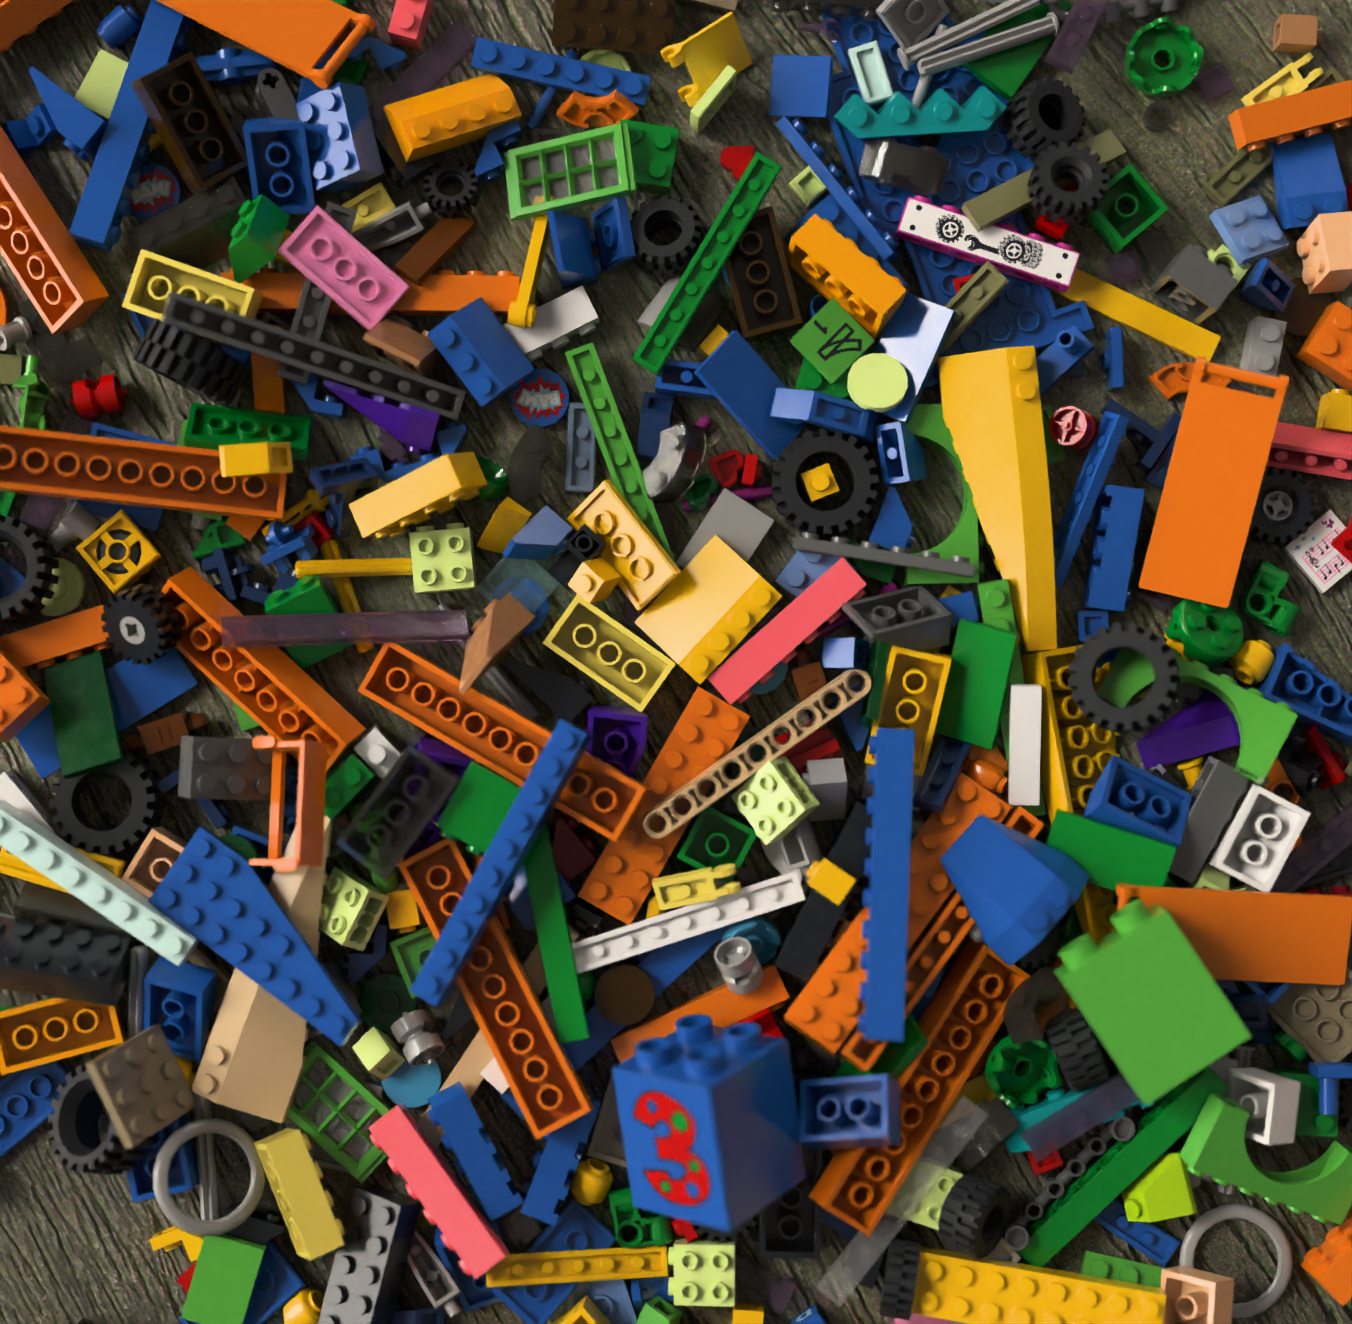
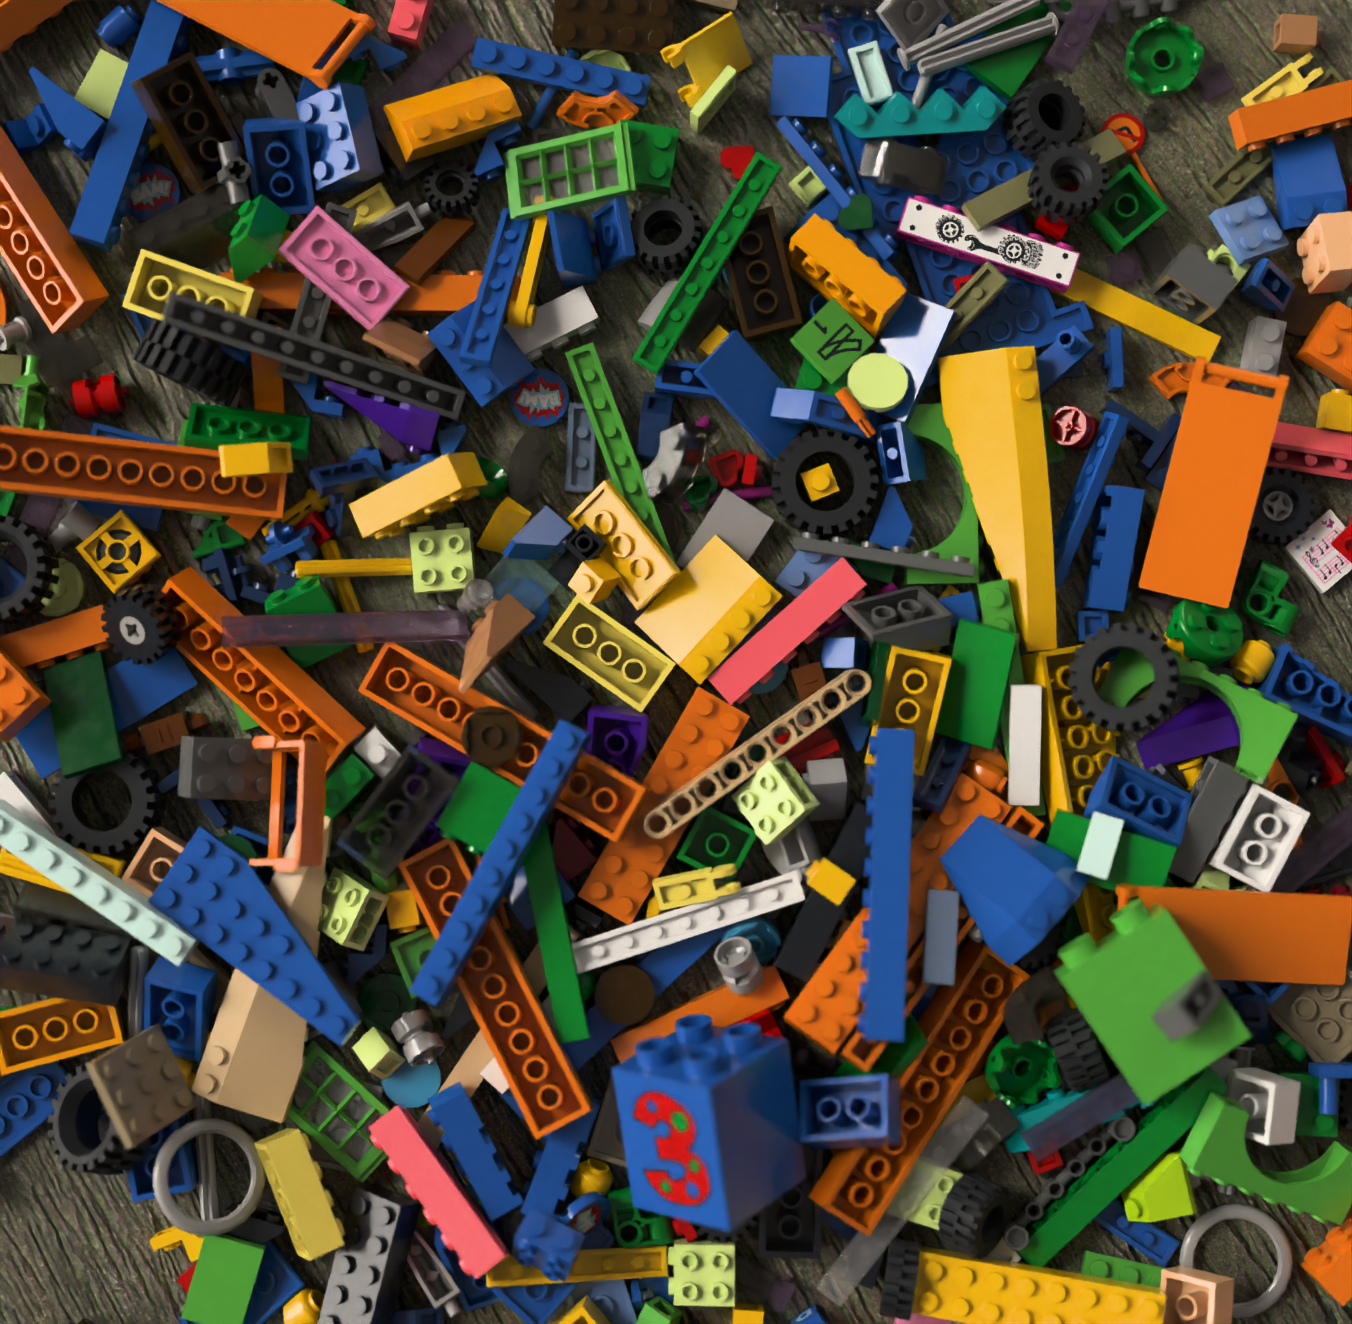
none -> dark grey axle [217,141,251,206]
none -> clear cone [457,579,493,613]
none -> blue plate [459,208,533,368]
none -> dark brown tile [461,706,523,767]
none -> blue brick [511,1208,585,1282]
none -> blue tile [557,1192,611,1236]
none -> orange pin [835,386,876,438]
none -> dark green tile [838,194,875,231]
none -> sand blue tile [921,889,959,985]
none -> light aqua tile [1076,811,1124,880]
none -> piece [1101,113,1162,200]
none -> dark grey slope [1151,970,1224,1042]

